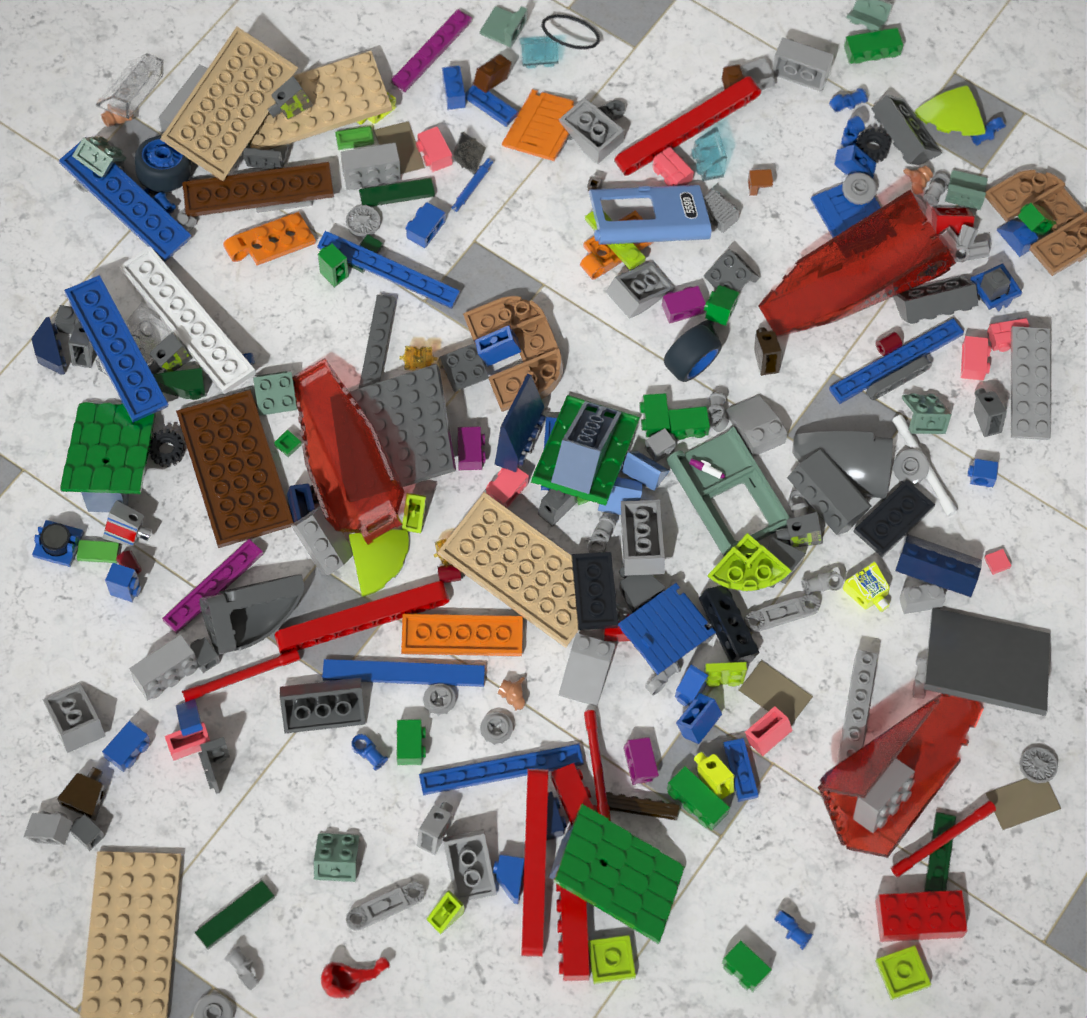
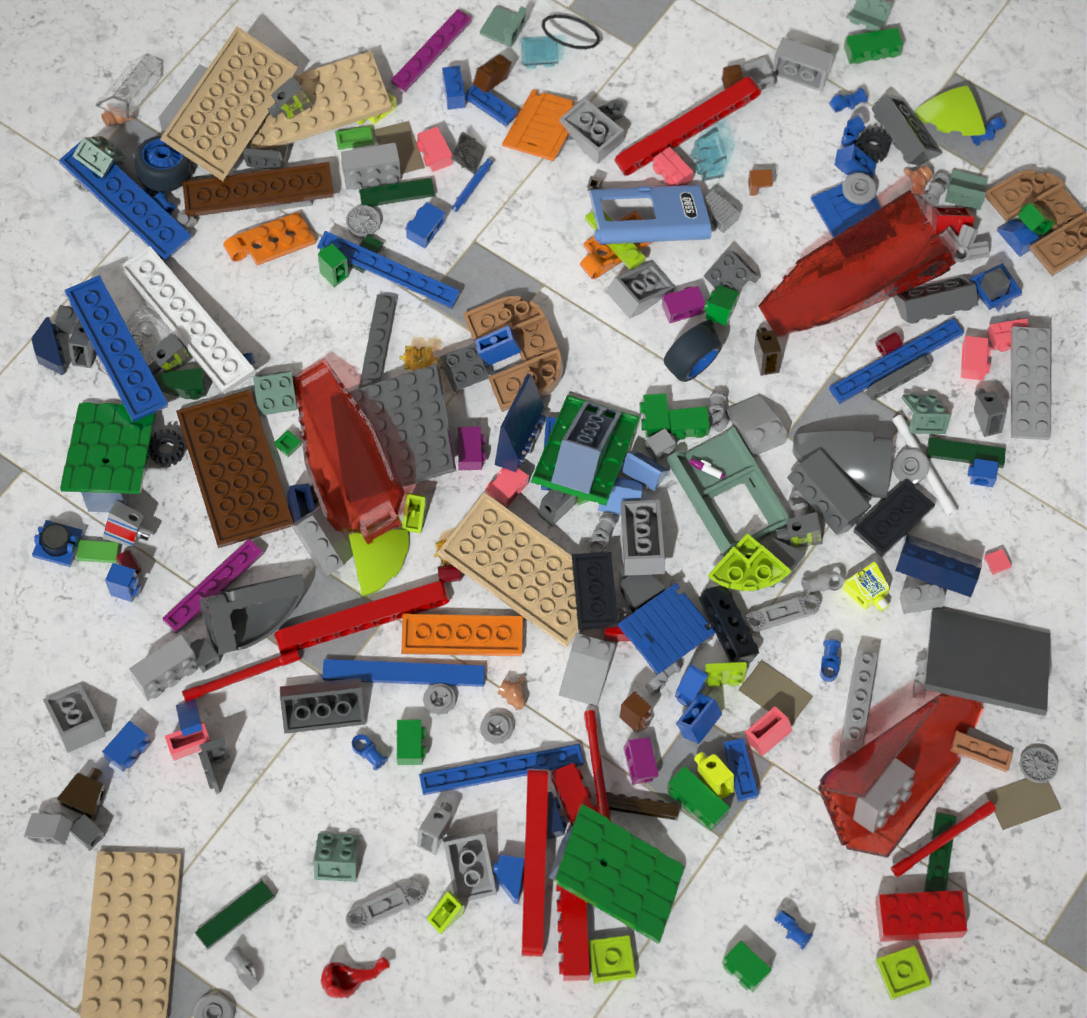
none -> reddish brown brick [619,692,652,733]
none -> blue connector [820,639,841,682]
none -> dark green tile [926,437,1006,468]
none -> nougat tile [950,731,1014,772]

